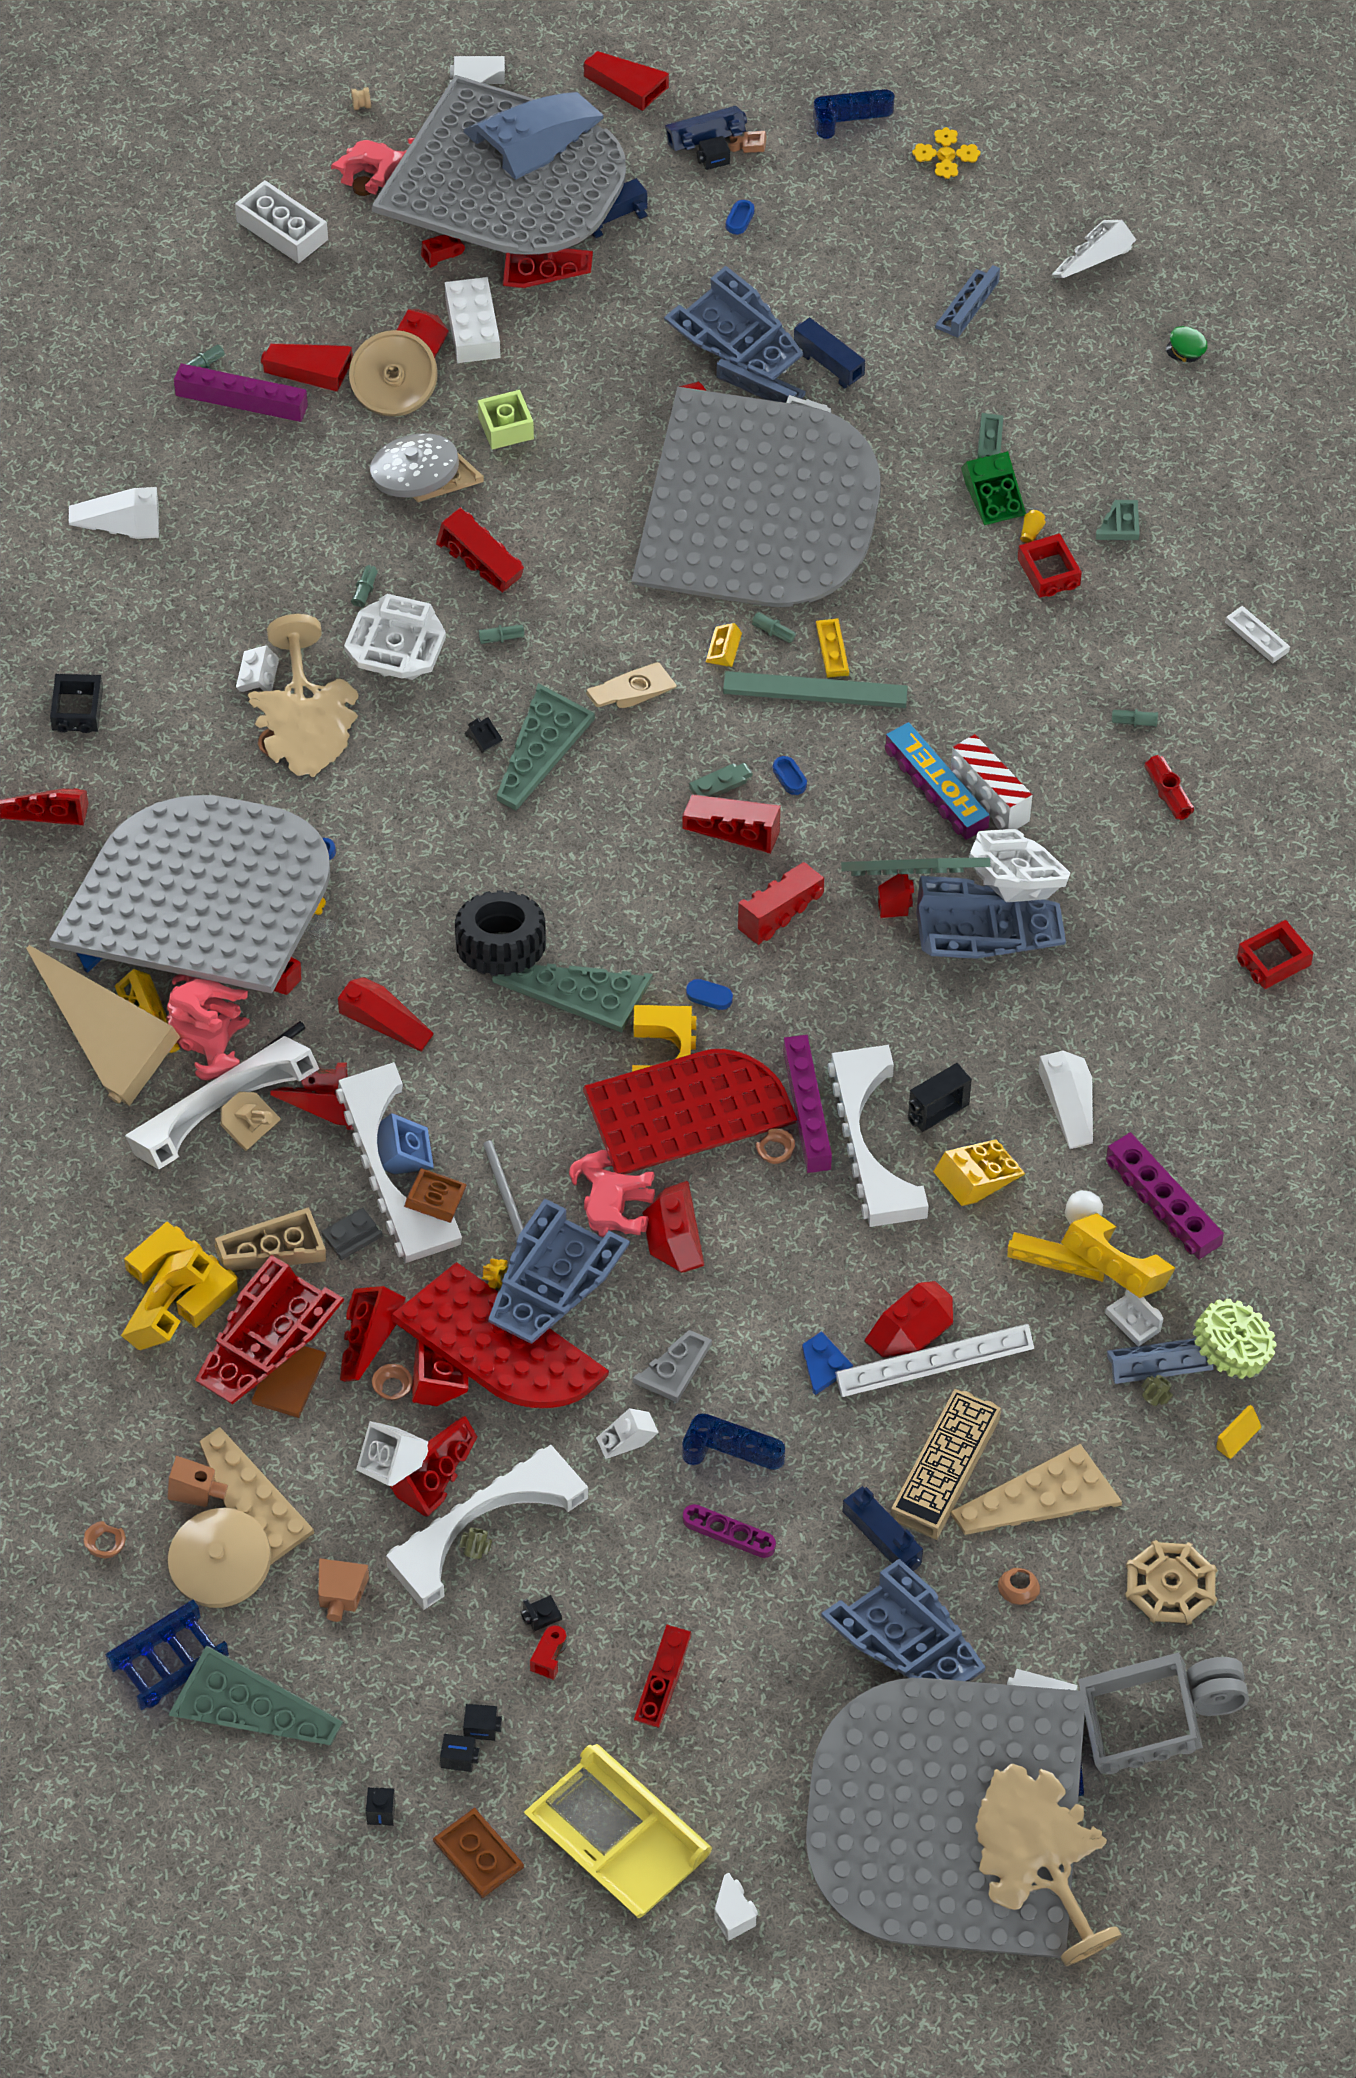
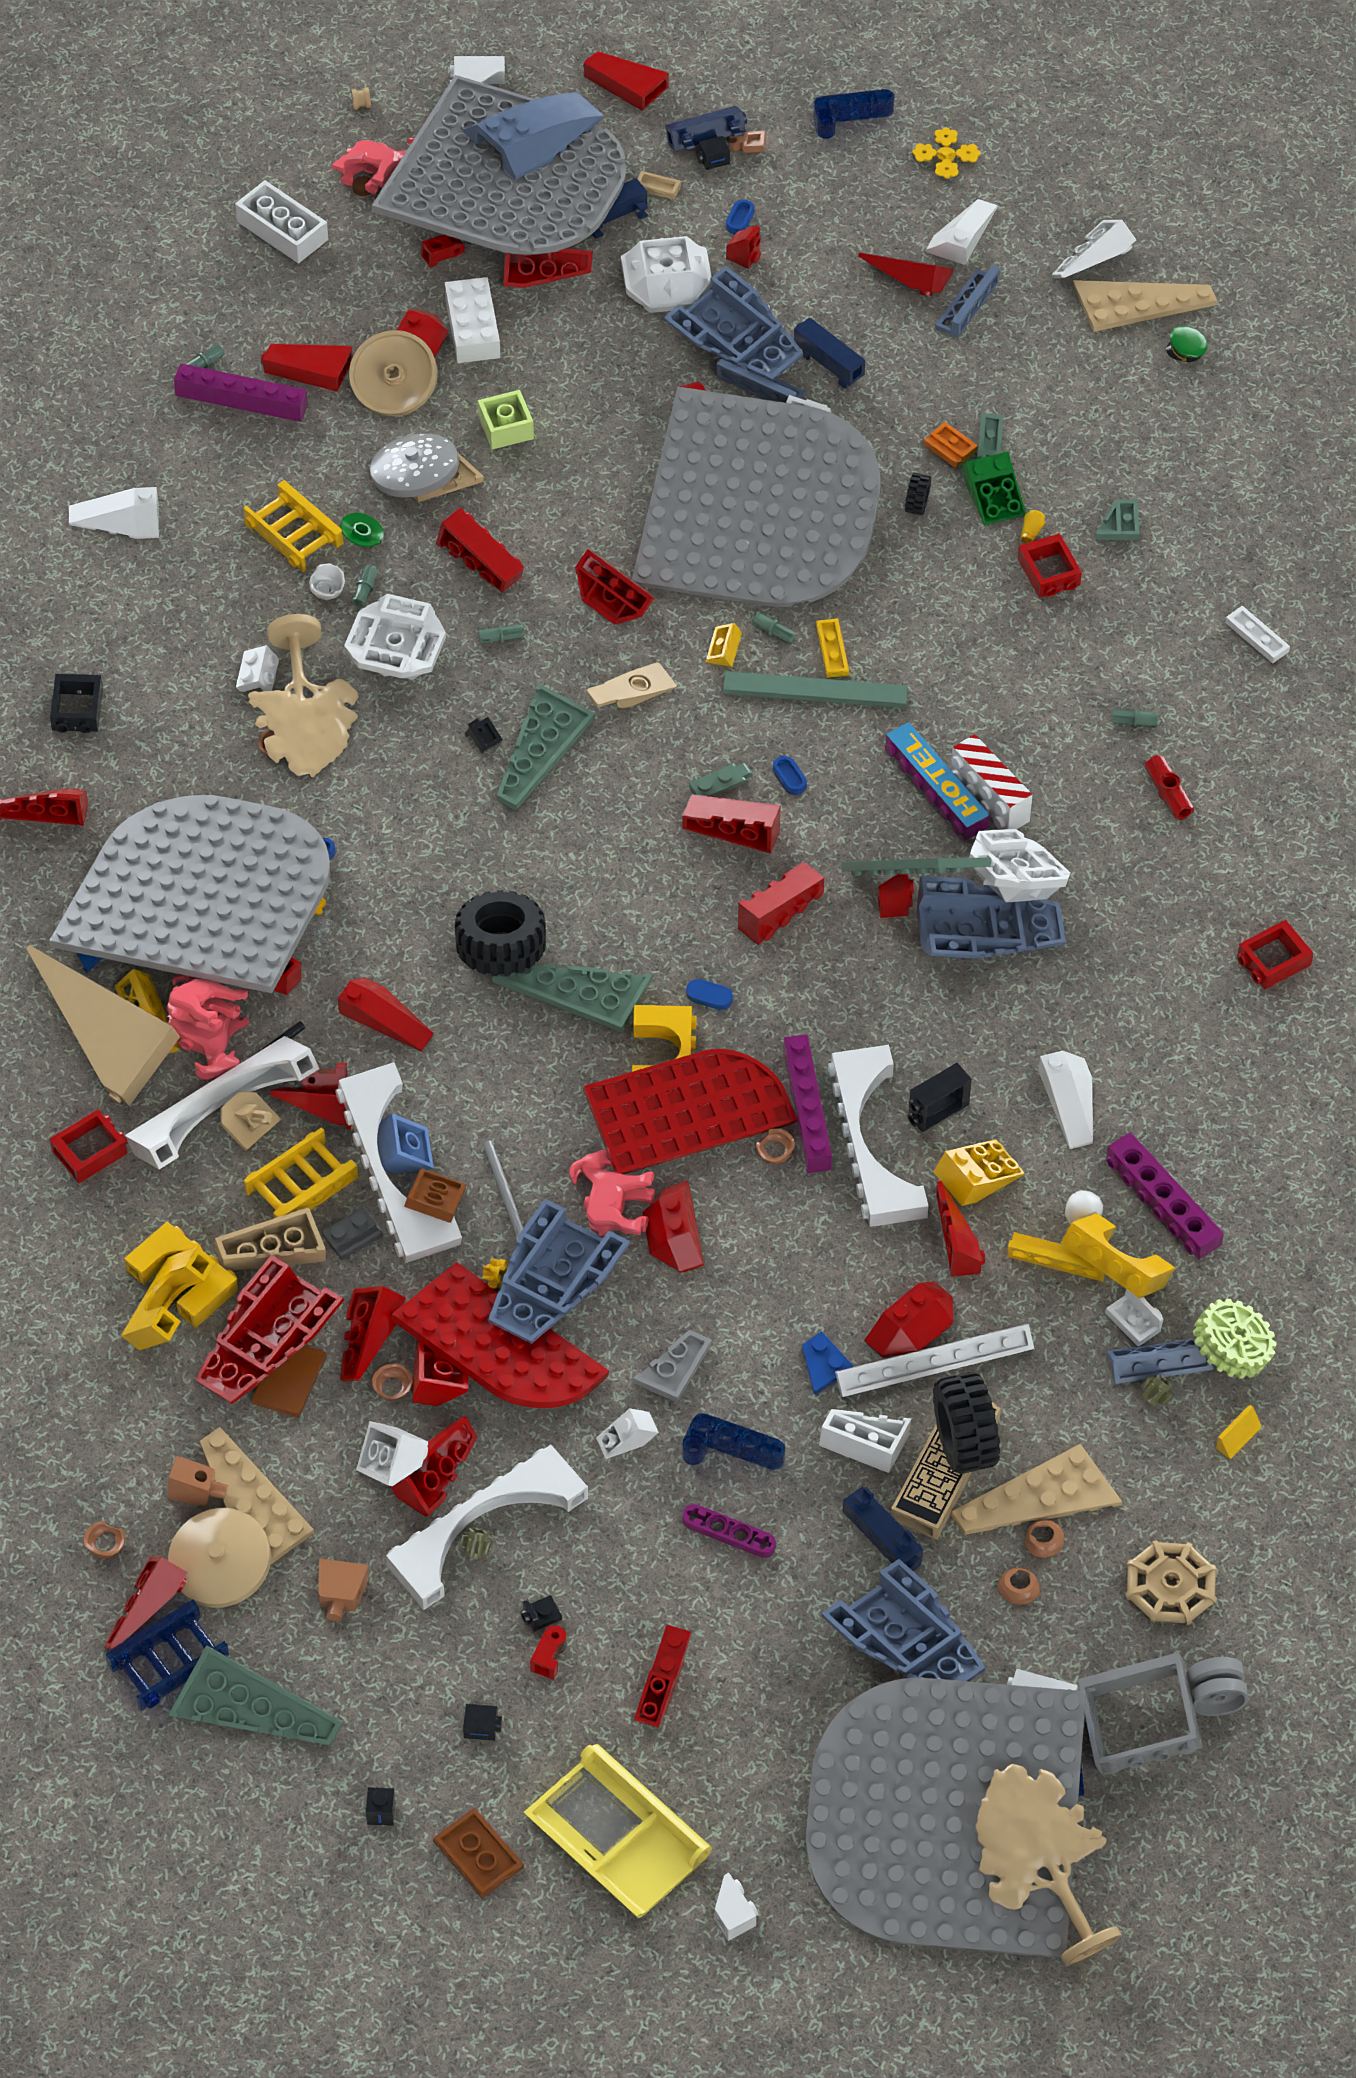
black brick [440,1734,480,1772] -> none
none -> red window [49,1109,128,1184]
none -> red wedge [104,1556,188,1651]
none -> yellow fence [243,480,344,572]
none -> yellow fence [243,1127,359,1218]
none -> white hair [309,563,345,601]
none -> green dish [340,513,384,547]
none -> red wedge [575,549,655,625]
none -> white piece [621,236,712,313]
none -> tan tile [638,171,681,200]
none -> red slope [726,225,761,269]
none -> white wedge [819,1409,911,1473]
none -> red wedge [858,252,954,296]
none -> black tyre [905,472,932,515]
none -> orange plate [923,422,978,469]
none -> white wedge [925,199,998,265]
none -> black tyre [933,1372,1000,1474]
none -> red wedge [936,1181,985,1277]
none -> nougat piece [1025,1520,1064,1558]
none -> tan wing [1073,280,1217,332]

